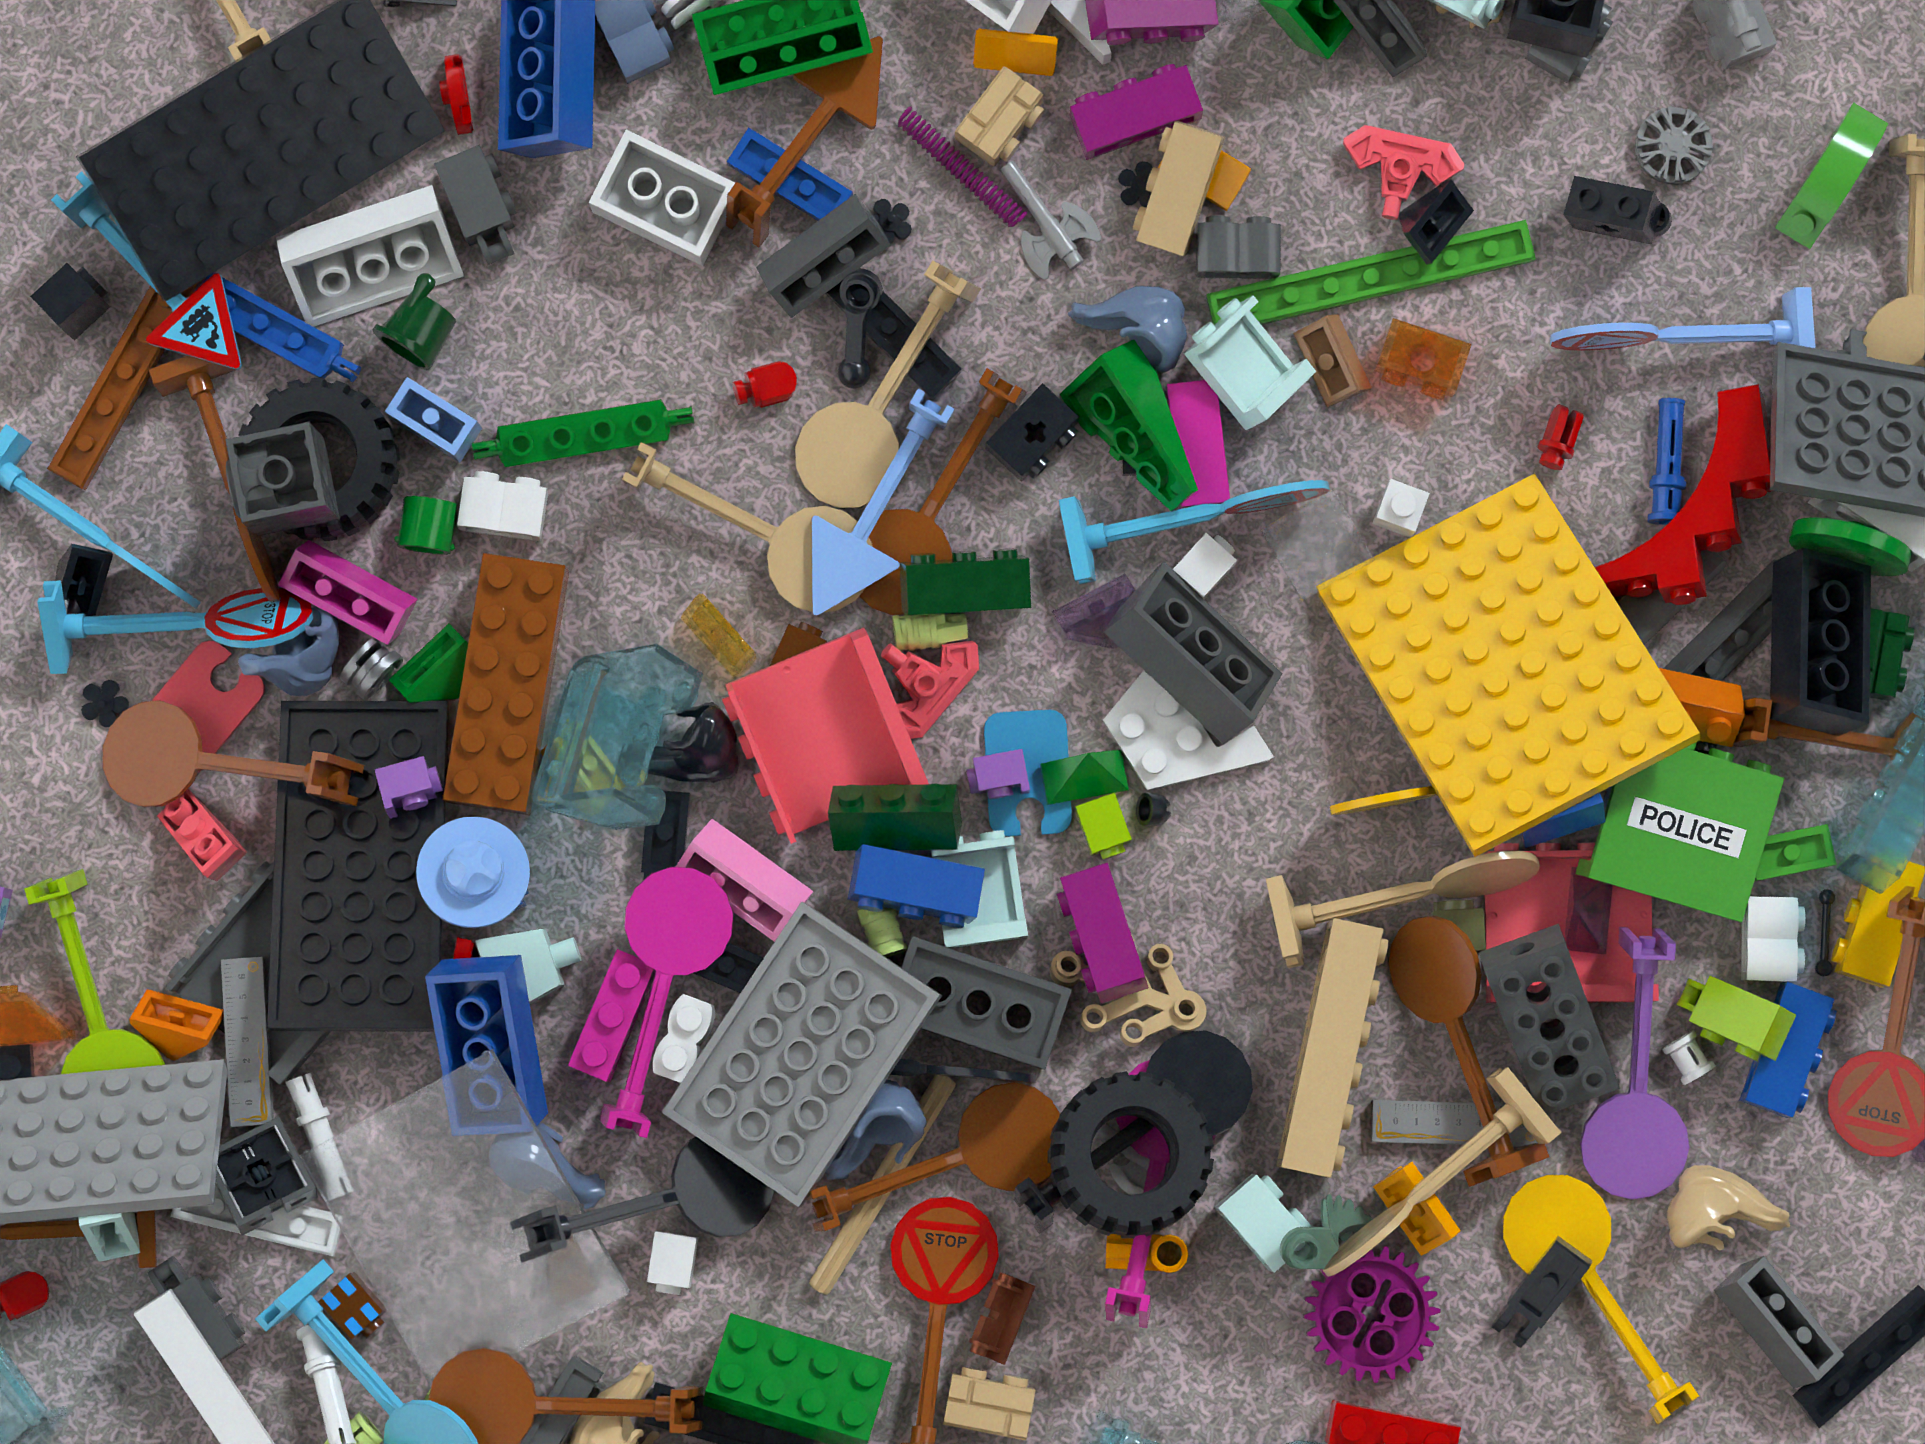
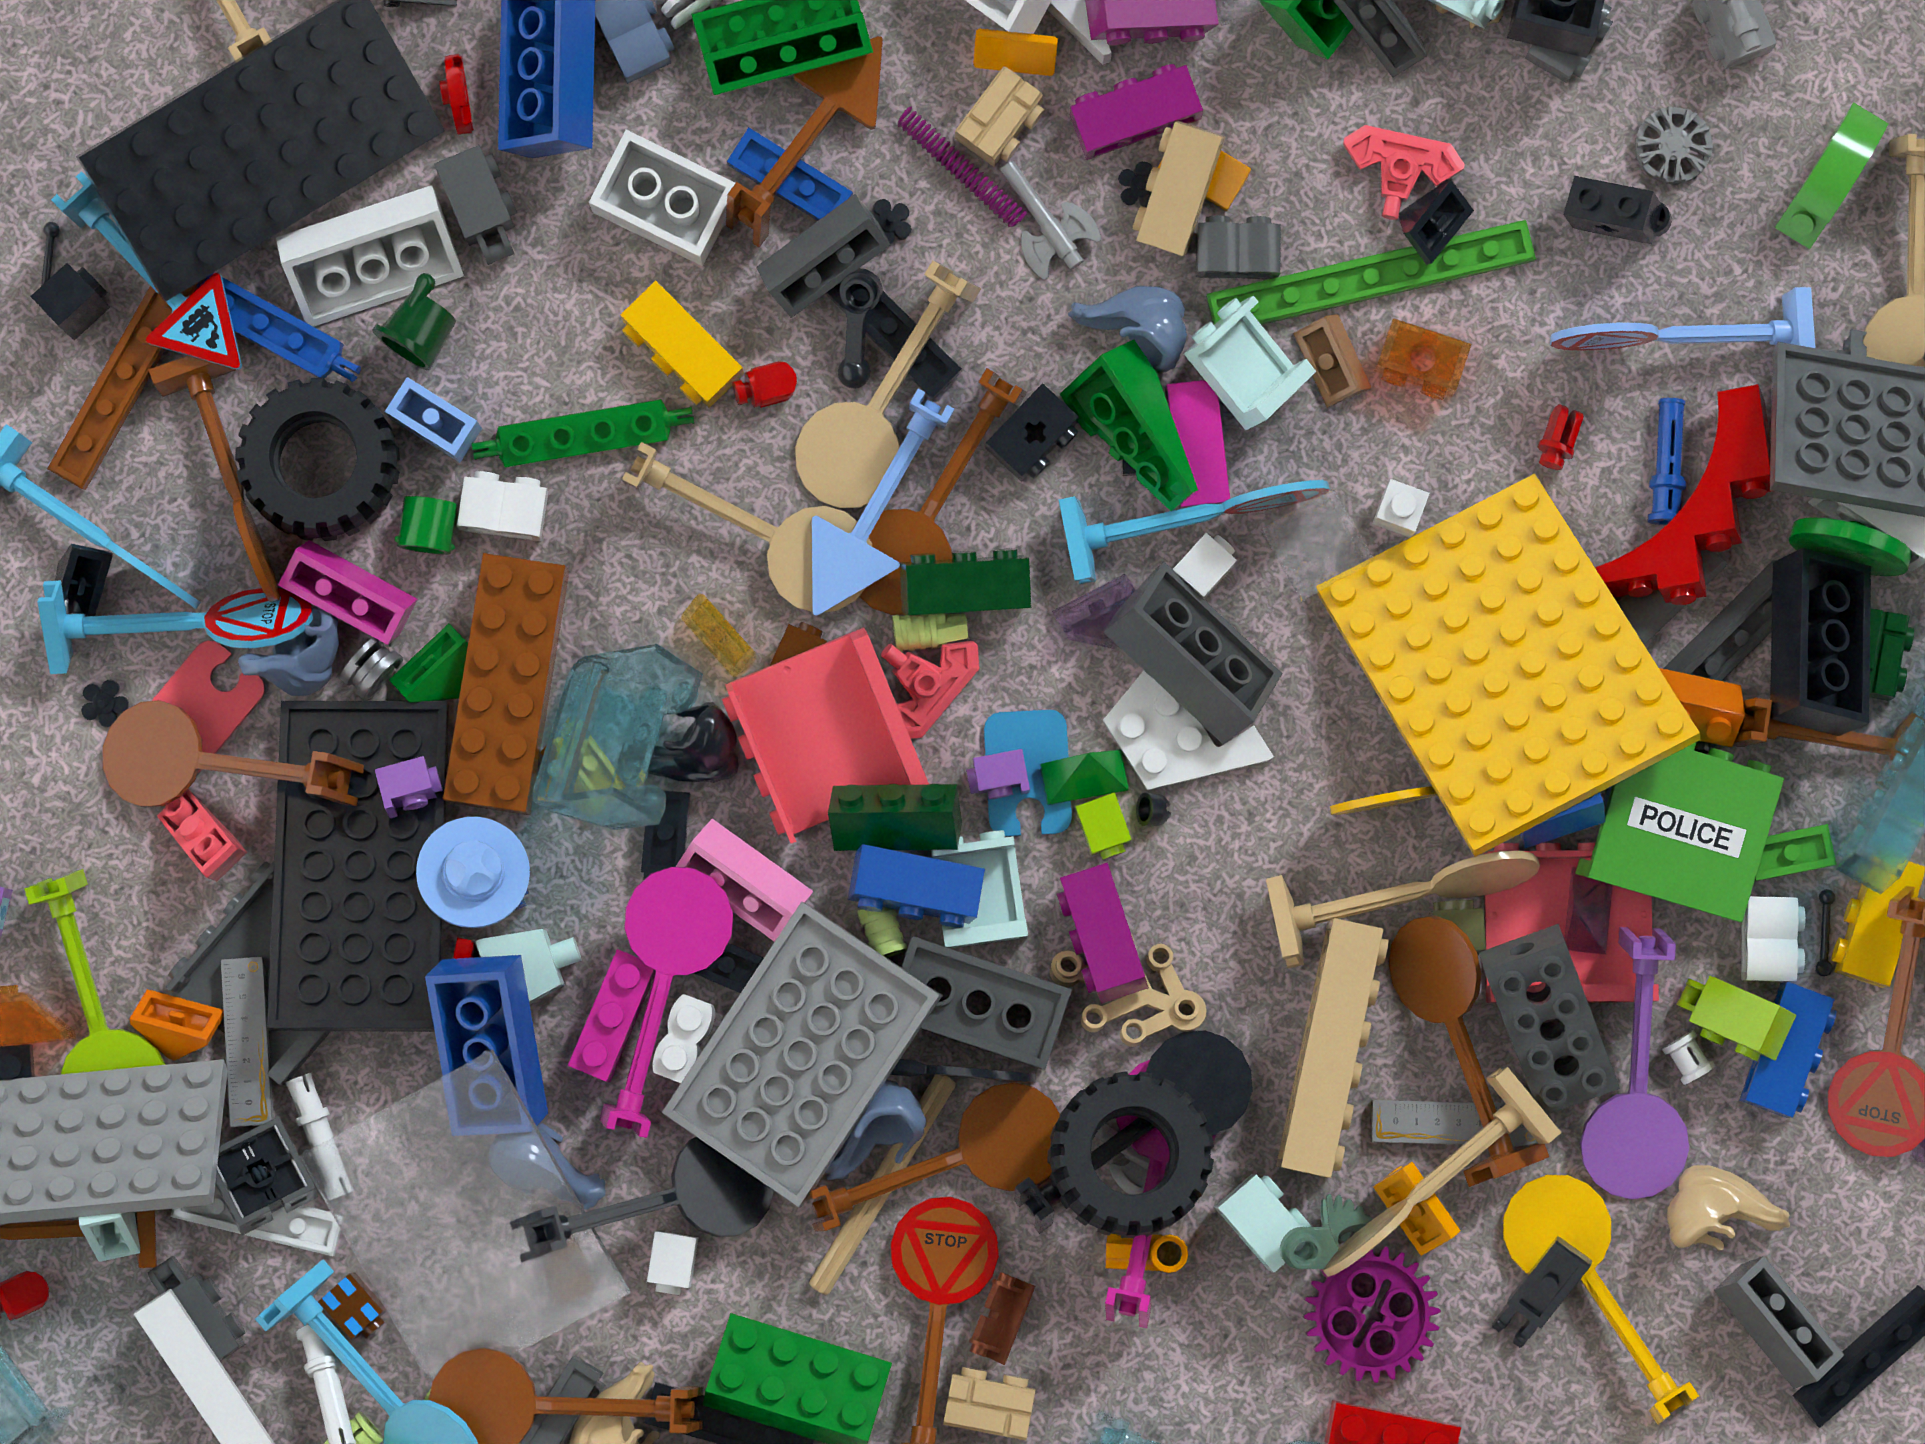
dark grey brick [225,422,340,536] -> none
none -> black hinge [41,222,60,286]
none -> yellow brick [620,280,744,408]

